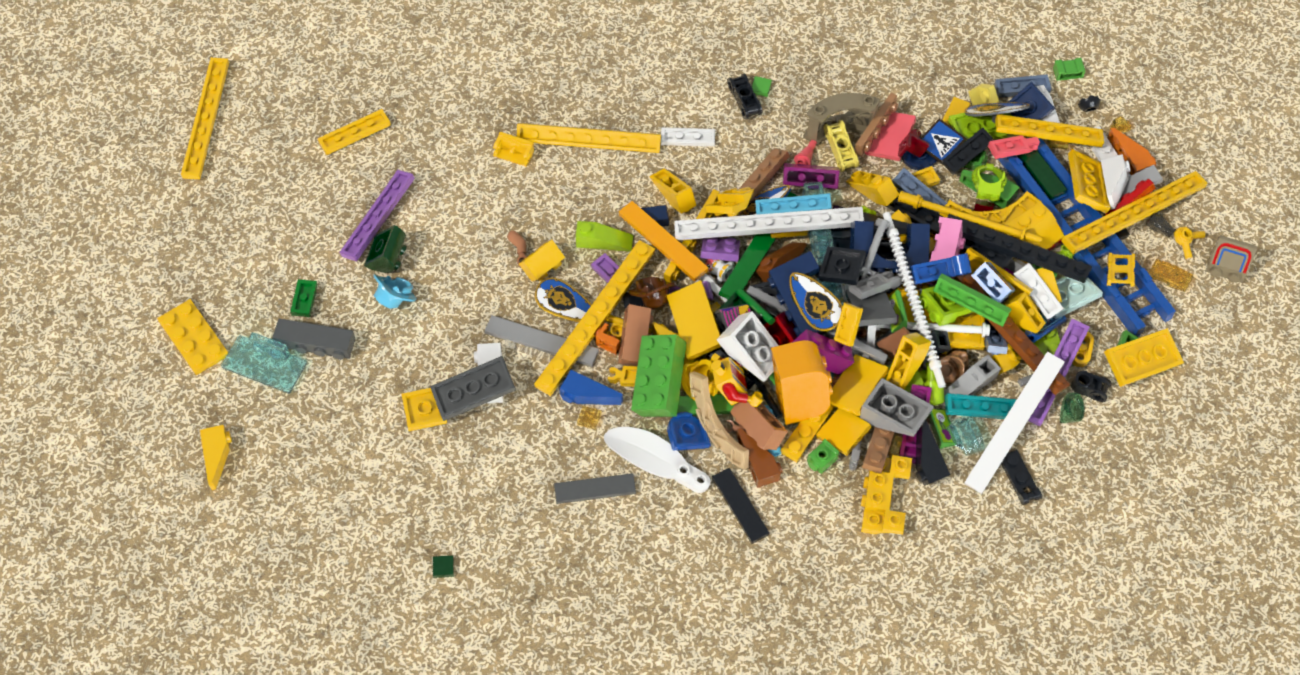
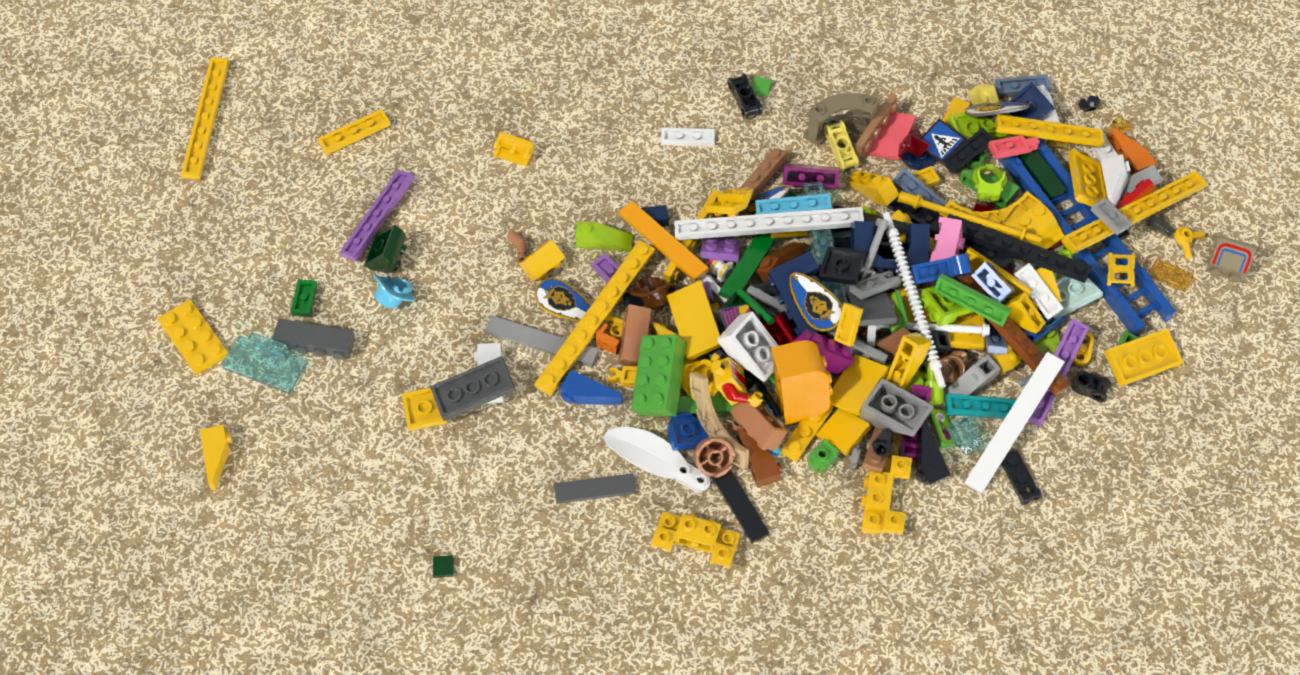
yellow plate [517,123,661,153] -> none
clear yellow tile [577,406,602,430] -> none
yellow slope [649,168,697,214] -> none
coral cone [794,140,817,165] -> none
bright green piece [1053,58,1085,81] -> none
clear green piece [1060,393,1085,424] -> none
none -> yellow bracket [651,512,740,569]
none -> nougat cylinder [693,437,735,477]
none -> black cone [872,428,893,456]
none -> light grey plate [1091,198,1132,235]

